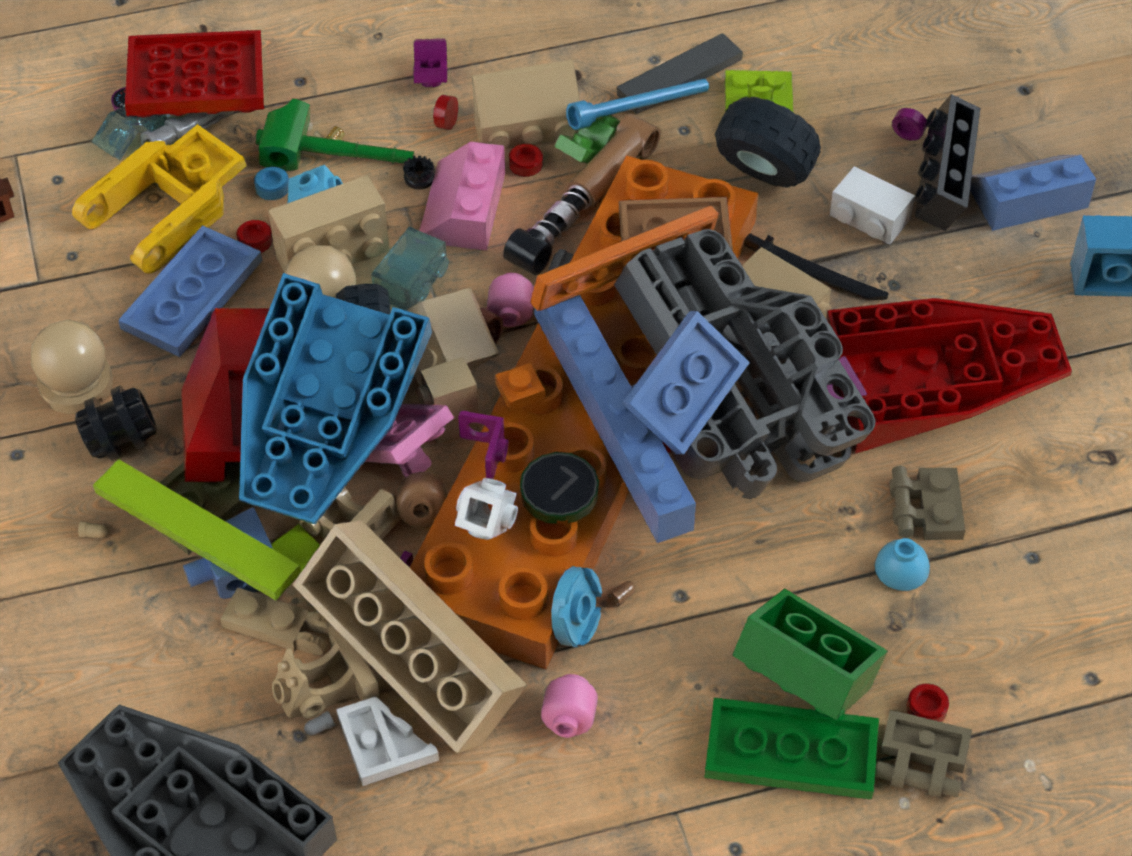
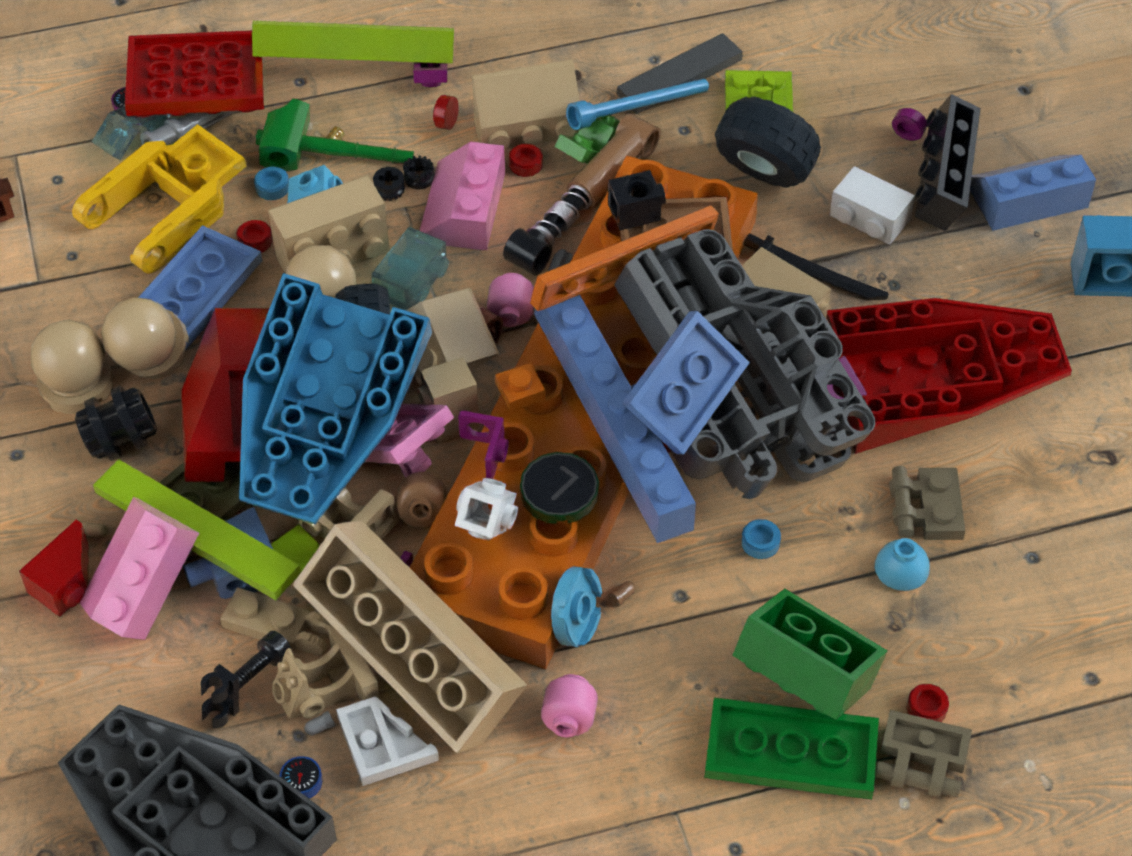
none -> red slope [19,519,89,617]
none -> bright pink slope [80,497,199,640]
none -> tan tile [101,298,189,379]
none -> black bar [200,631,292,728]
none -> lime tile [252,21,454,64]
none -> black tile [279,756,323,799]
none -> black bush [373,167,405,201]
none -> black brick [608,170,666,231]
none -> dark azure tile [741,519,781,559]

